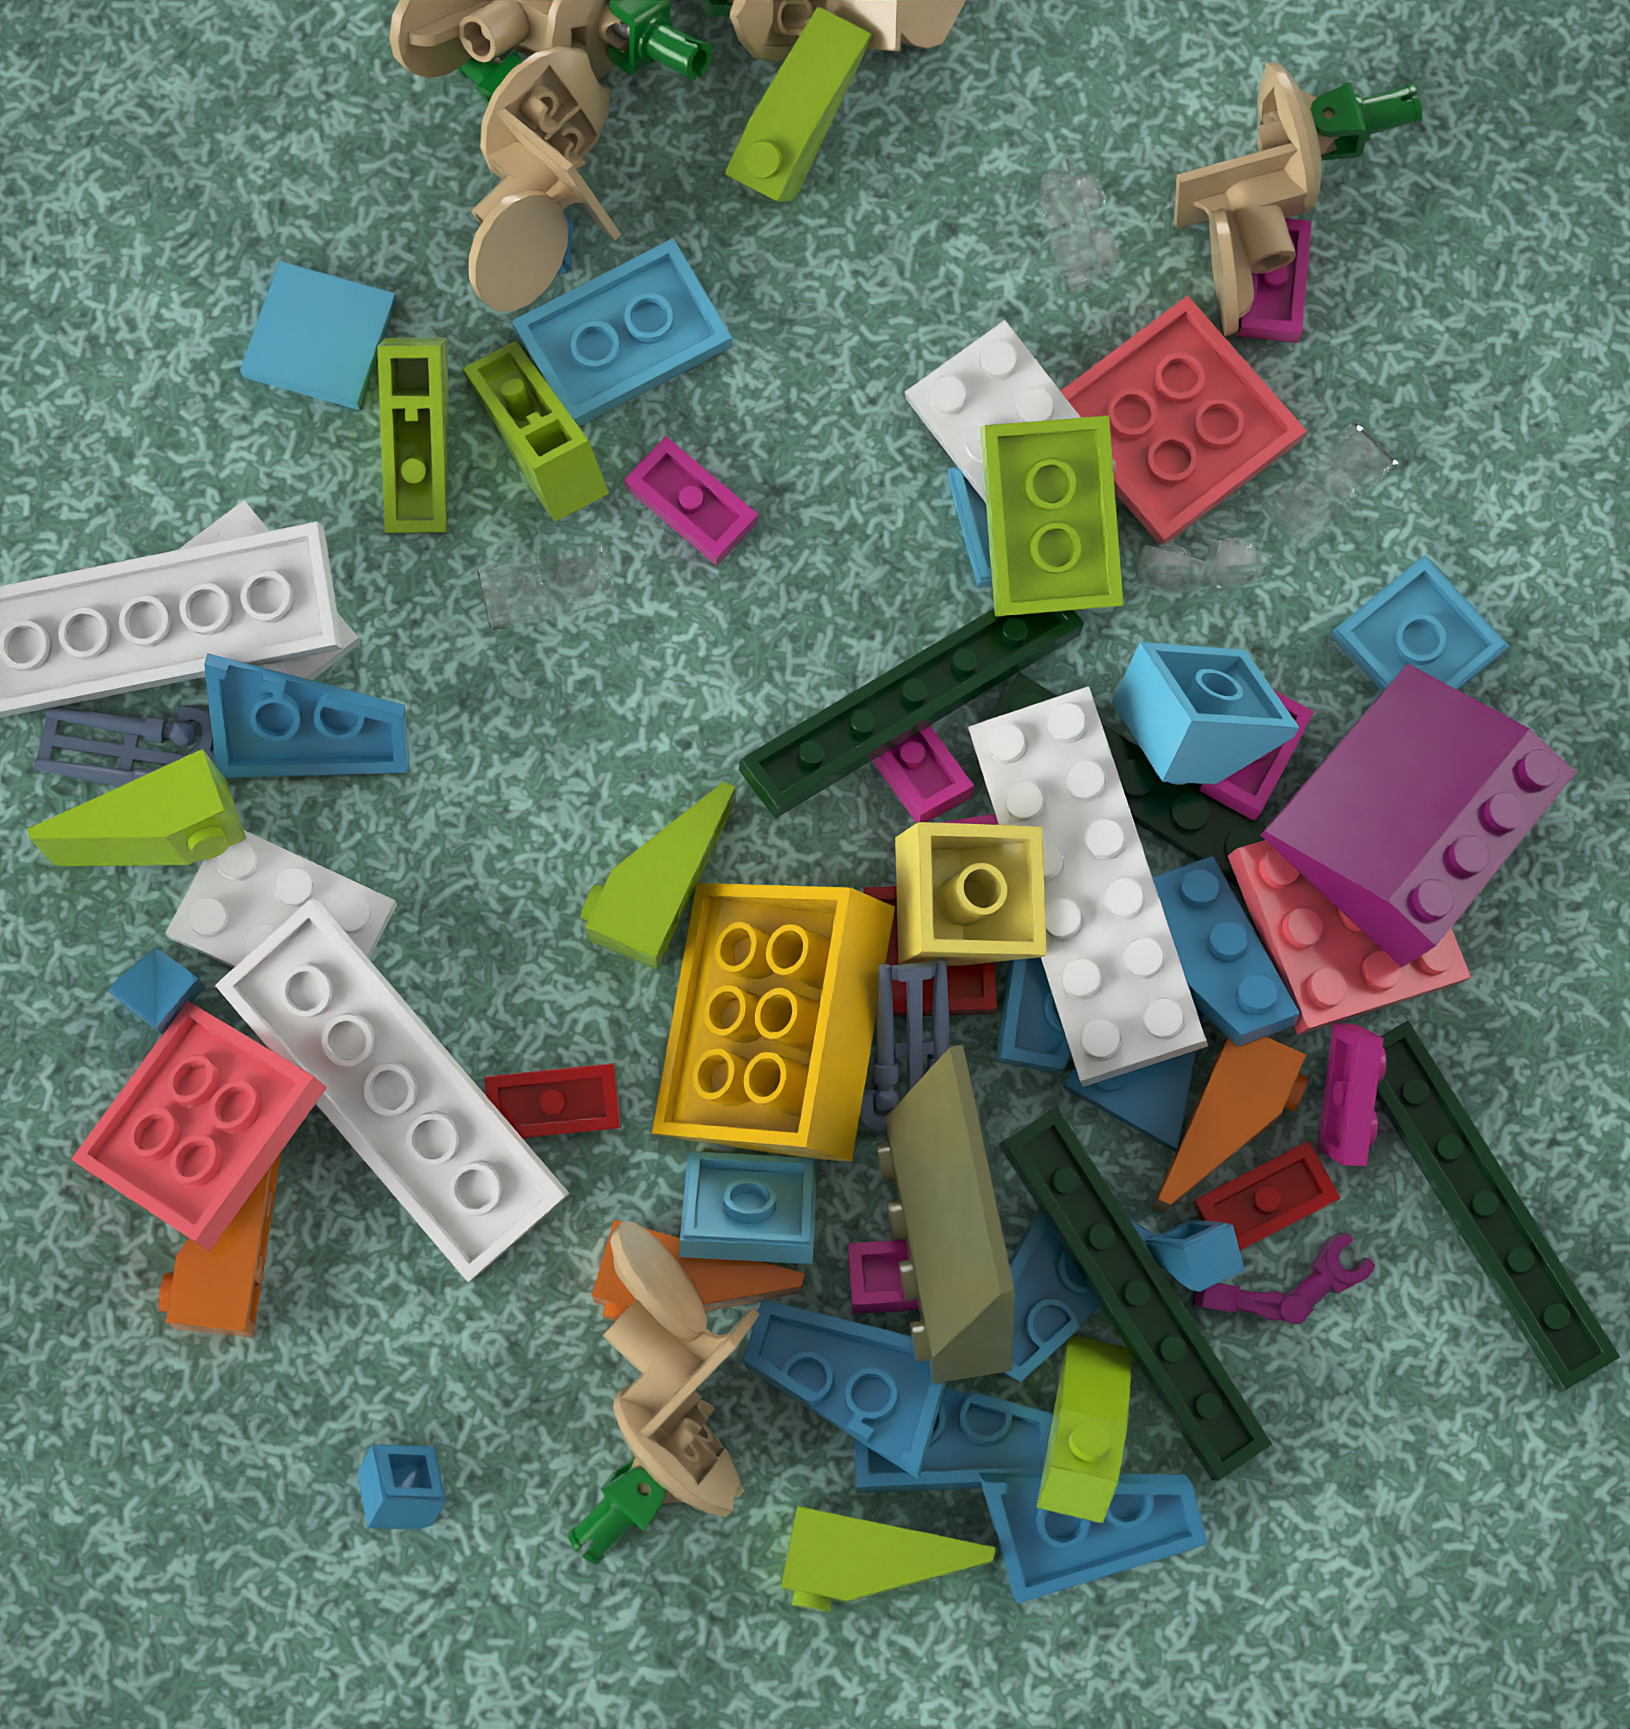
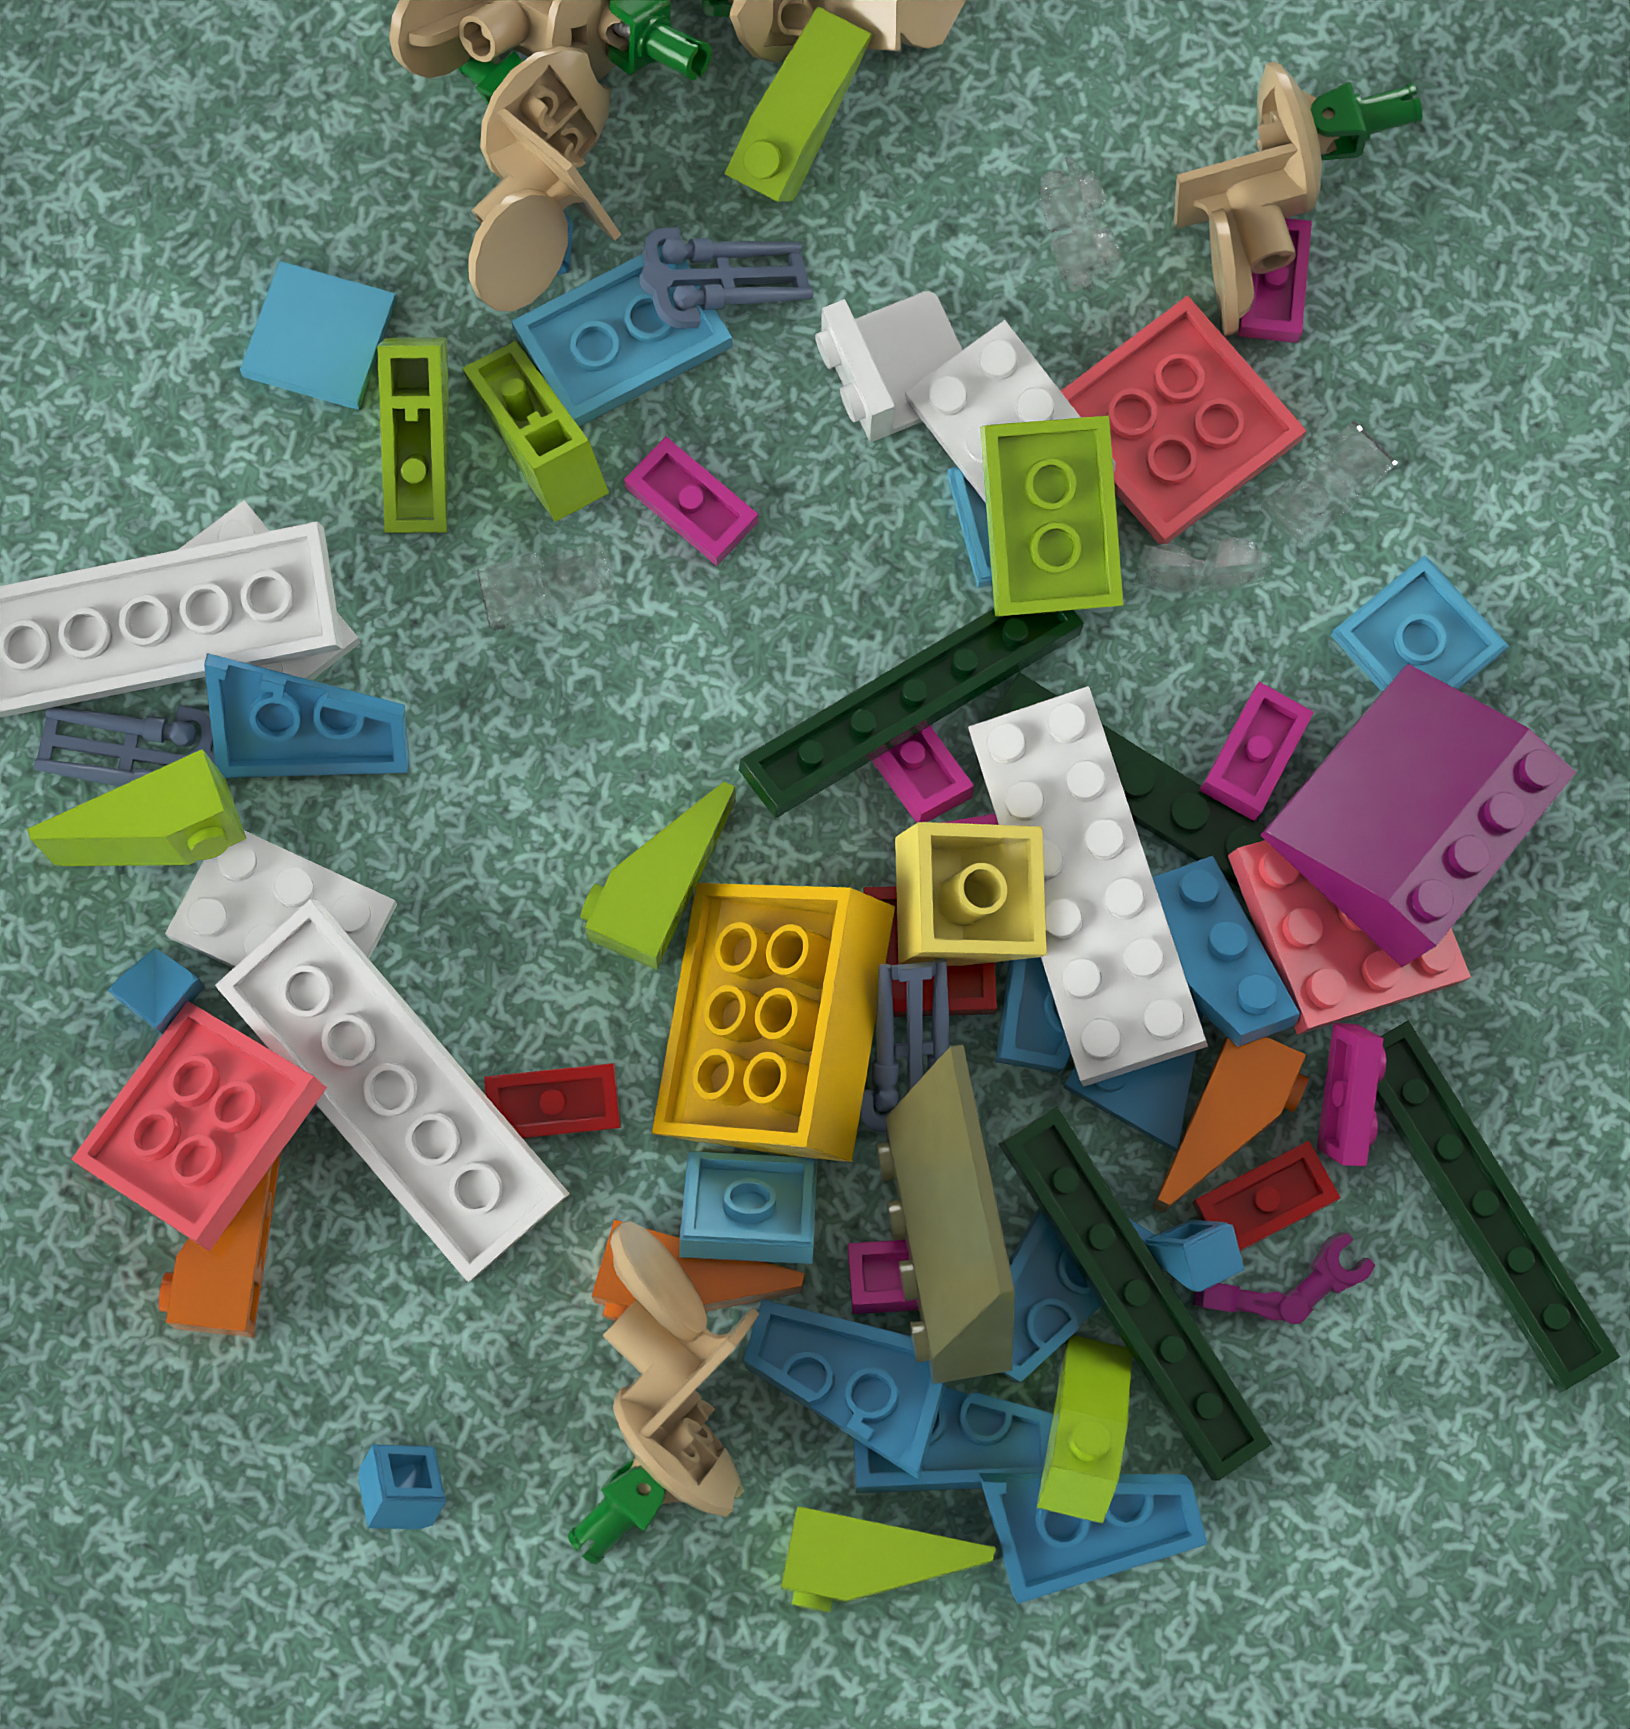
medium azure slope [1112,642,1299,785] -> none
none -> sand blue piece [639,227,814,329]
none -> white bracket [815,291,963,443]

